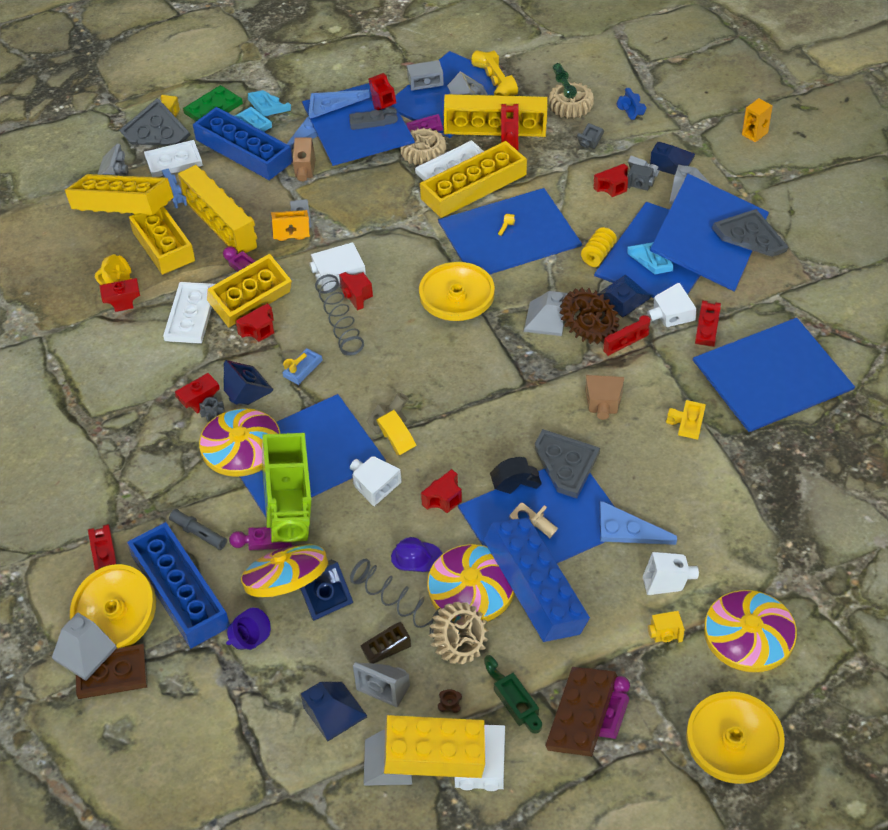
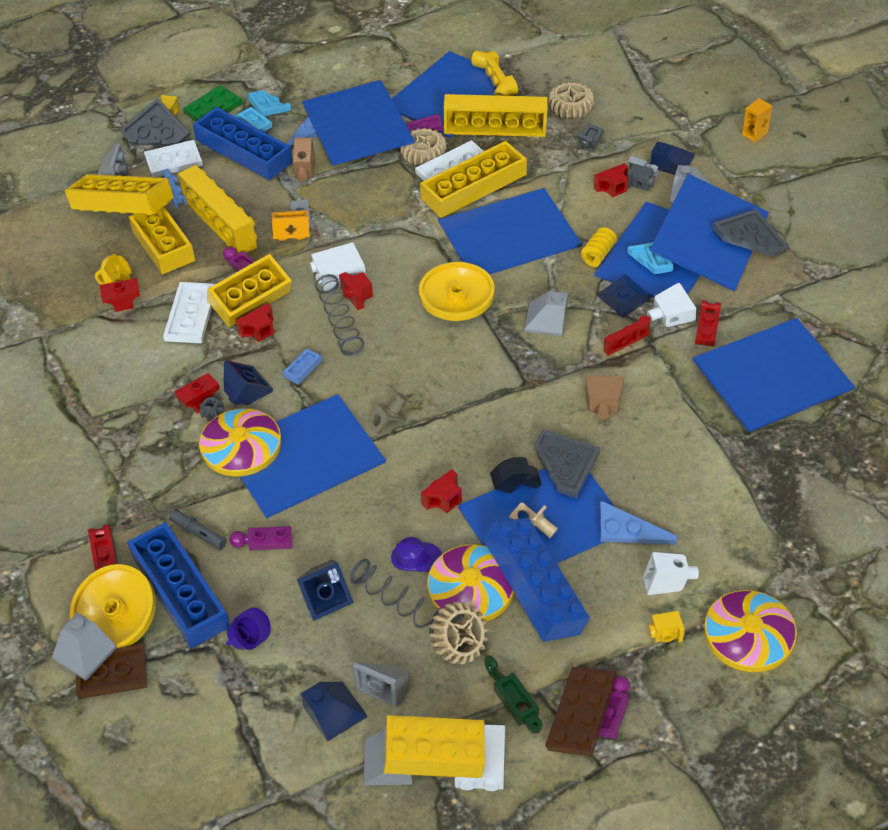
dish [241,544,328,597] -> none
lime piece [262,433,311,542] -> none
yellow hand [283,353,307,373] -> none
medium blue wing [309,90,370,118] -> none
dark grey hinge [349,107,398,130] -> none
white torso [350,457,401,506] -> none
dark brown slope [360,622,411,664] -> none
red brick [368,73,397,110] -> none
yellow slope [376,410,417,455] -> none
light grey brick [407,60,444,90] -> none
reddish brown plate [438,689,462,713] -> none
light grey slope [447,71,488,95] -> none
yellow hand [498,214,515,236] -> none
red plate [501,104,519,151] -> none
clear green pin [552,63,577,99] -> none
reddish brown gear [559,287,620,345] -> none
blue hips [616,88,646,120] -> none
yellow plate [666,400,706,440] -> none
yellow dish [686,691,785,784] -> none

